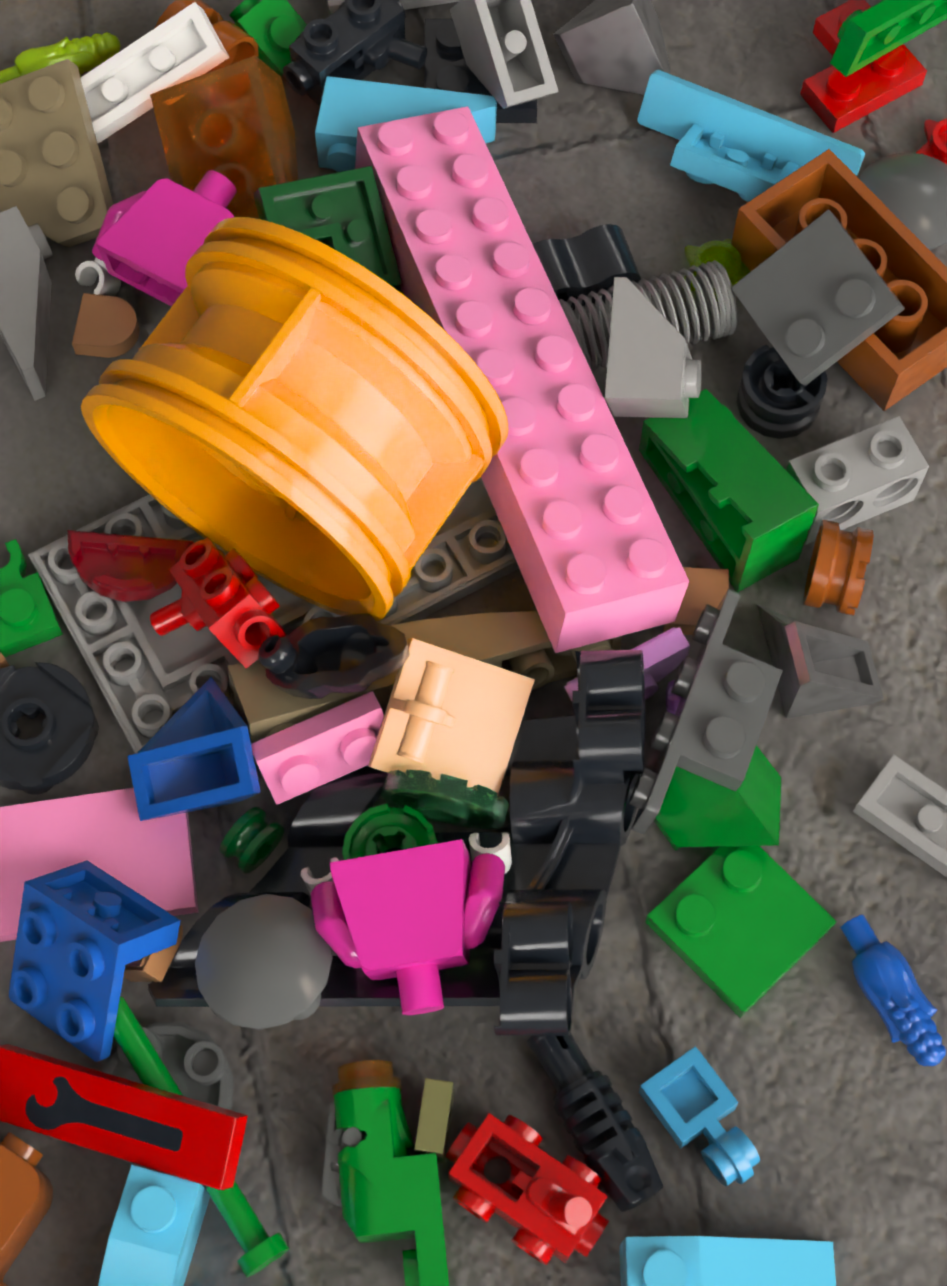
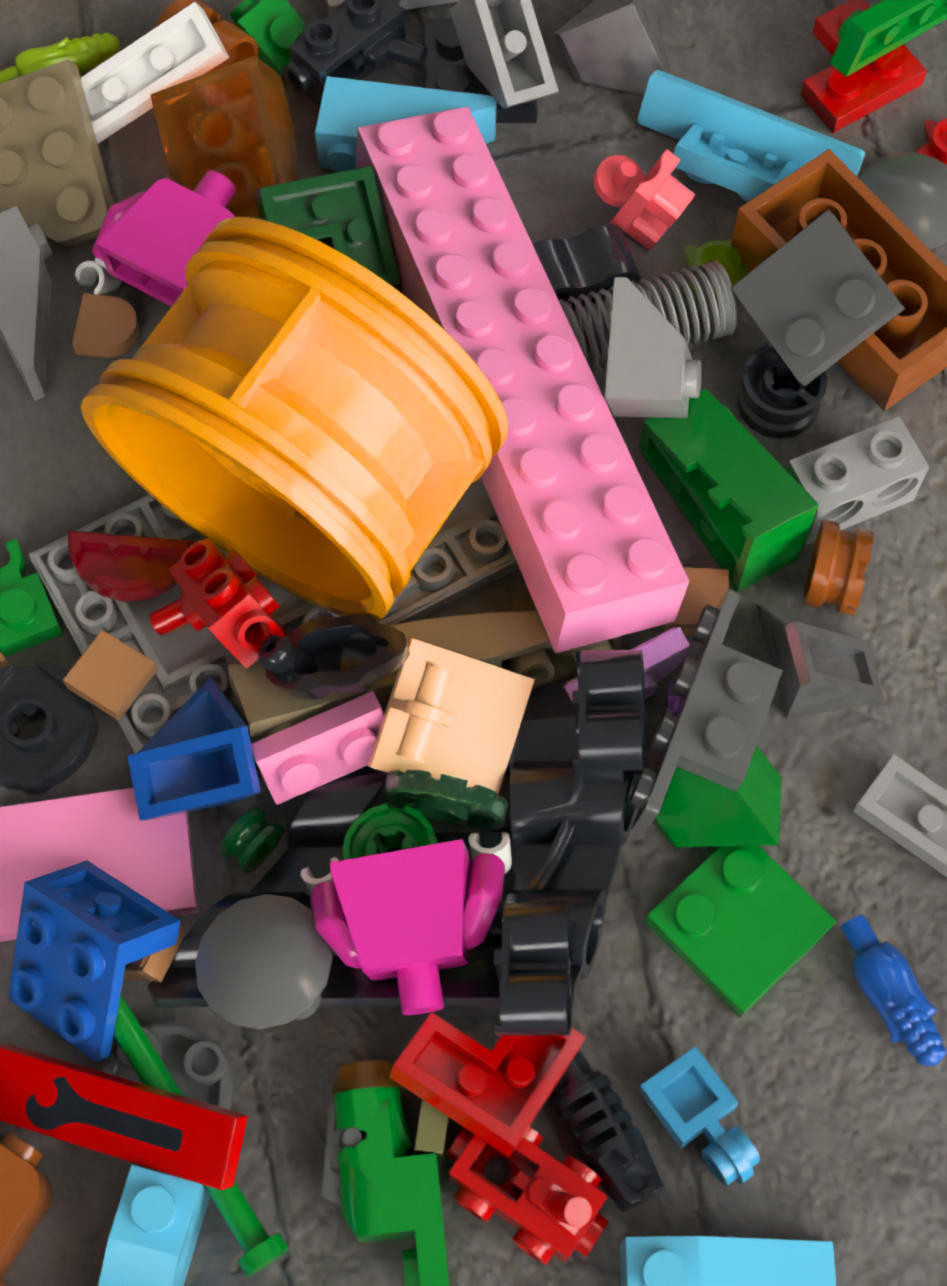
none -> medium nougat tile [63,630,157,721]
none -> red plate [389,1012,586,1157]
none -> coral hips [593,149,695,251]

